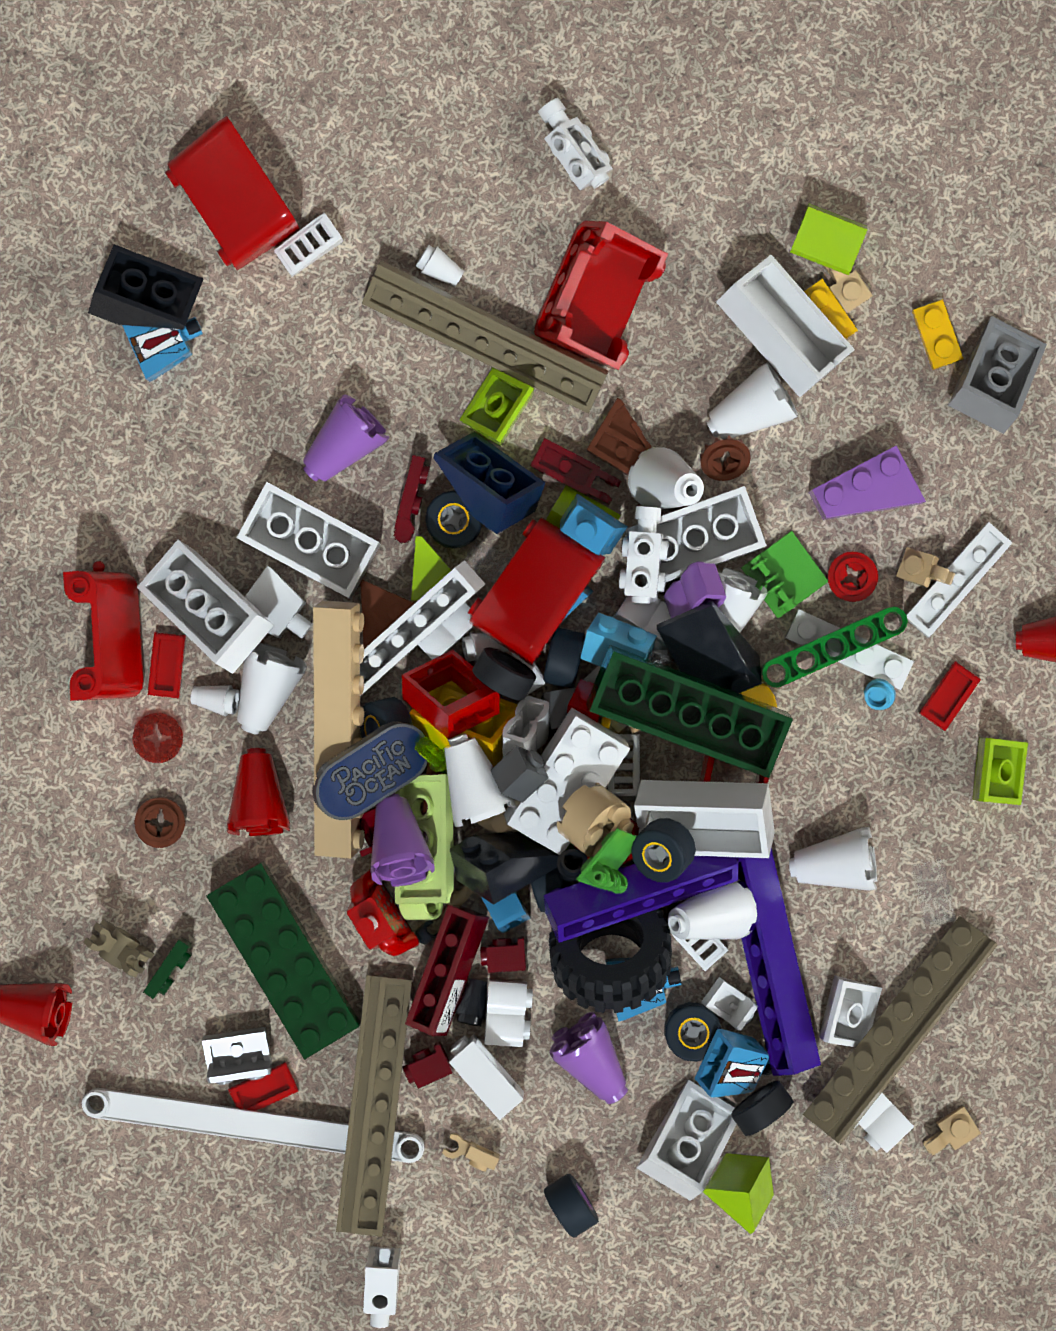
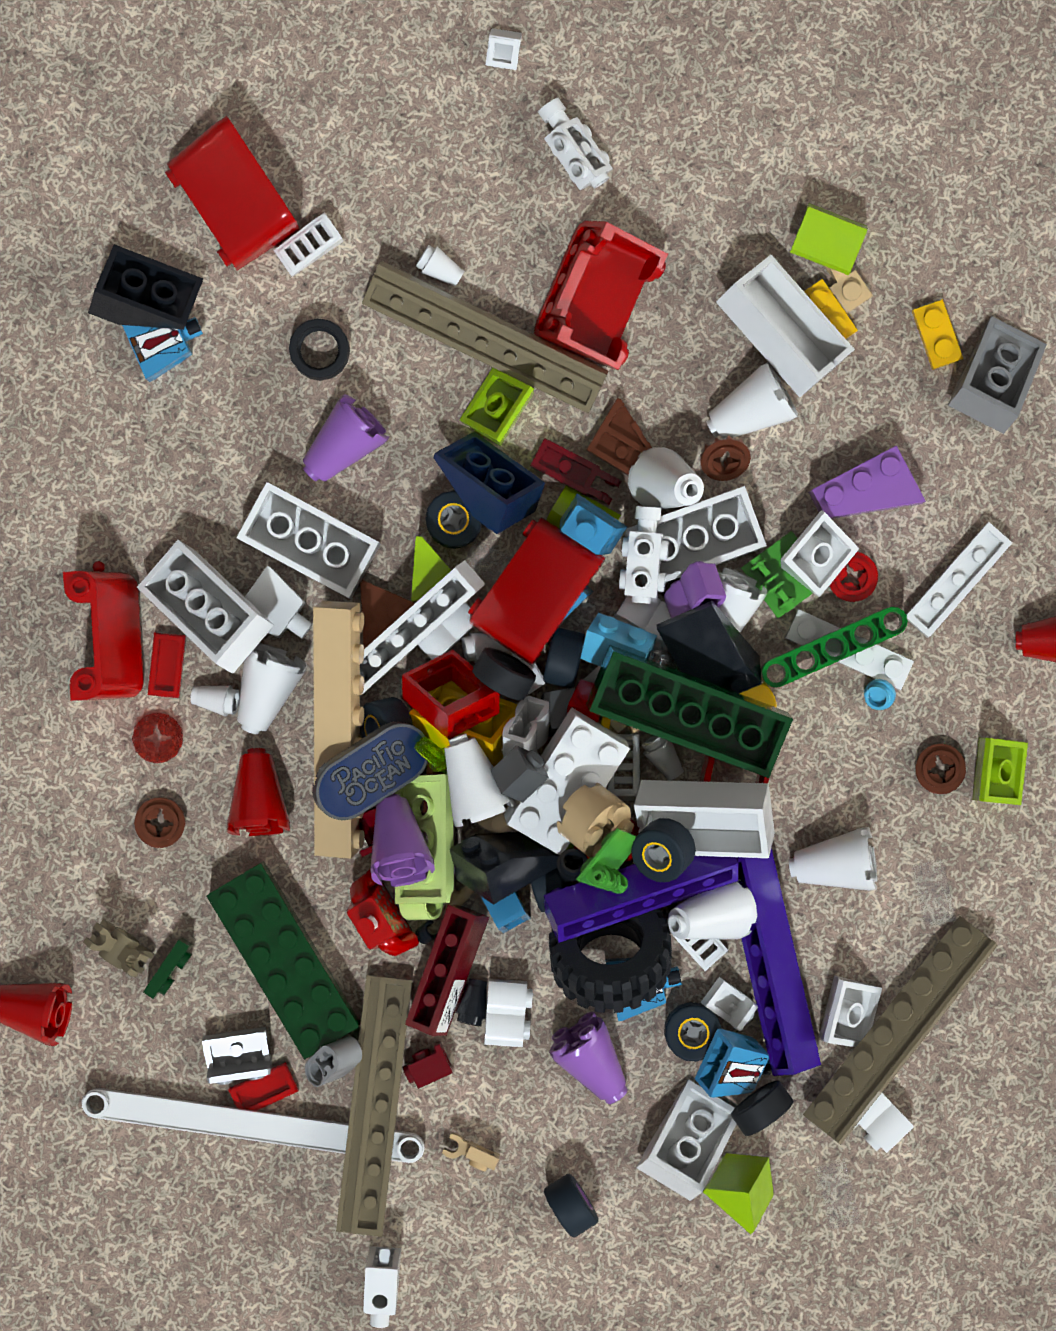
dark red hinge [393,455,430,544] -> none
white window [449,1034,524,1121] -> none
dark red brick [480,936,526,973] -> none
tan plate [896,547,955,588] -> none
red tile [919,661,981,731] -> none
tan plate [922,1106,981,1156] -> none
none -> black tyre [289,318,350,381]
none -> light grey beam [305,1036,362,1087]
none -> white slope [485,28,522,70]
none -> white cone [642,736,684,781]
none -> white slope [781,510,859,597]
none -> copper gear [915,744,966,794]

